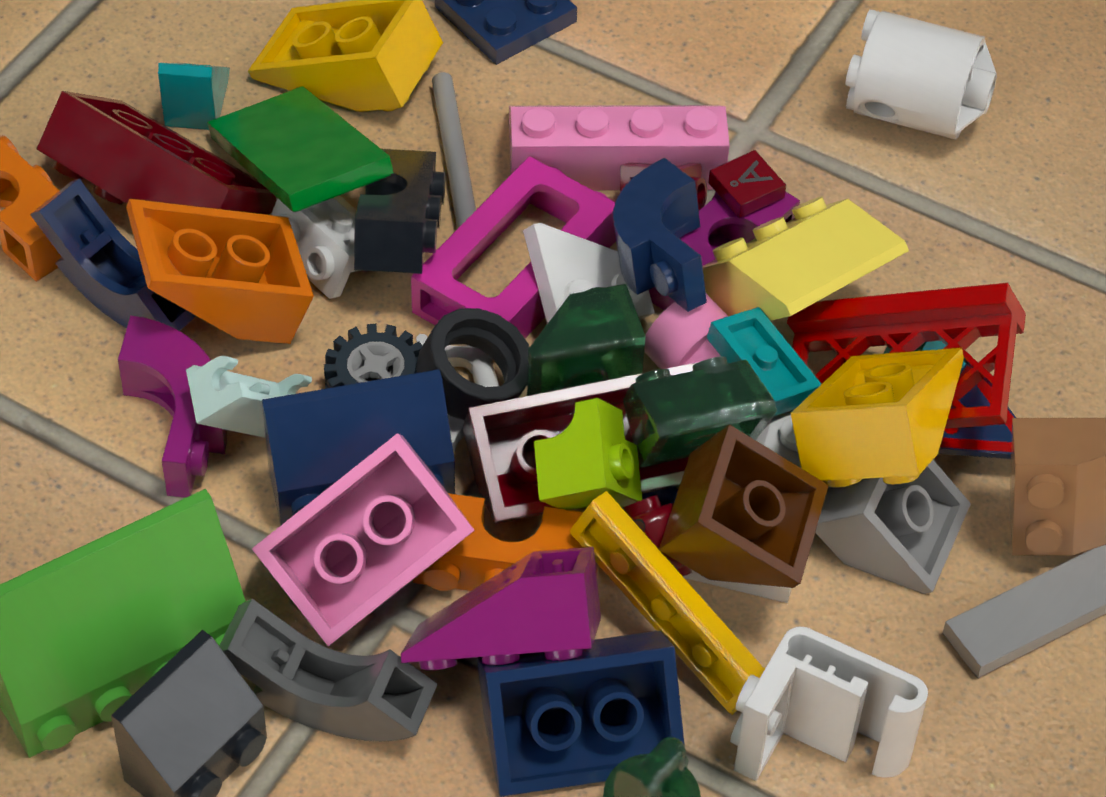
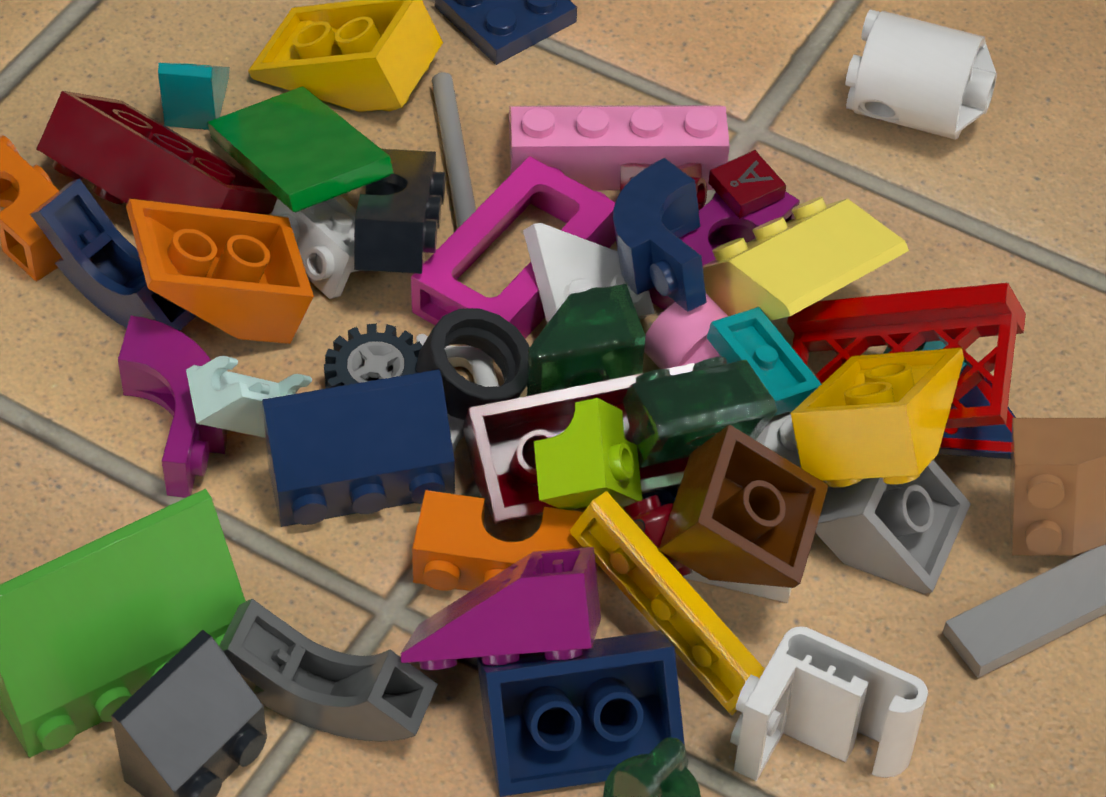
bright pink slope [252,433,475,646] -> none

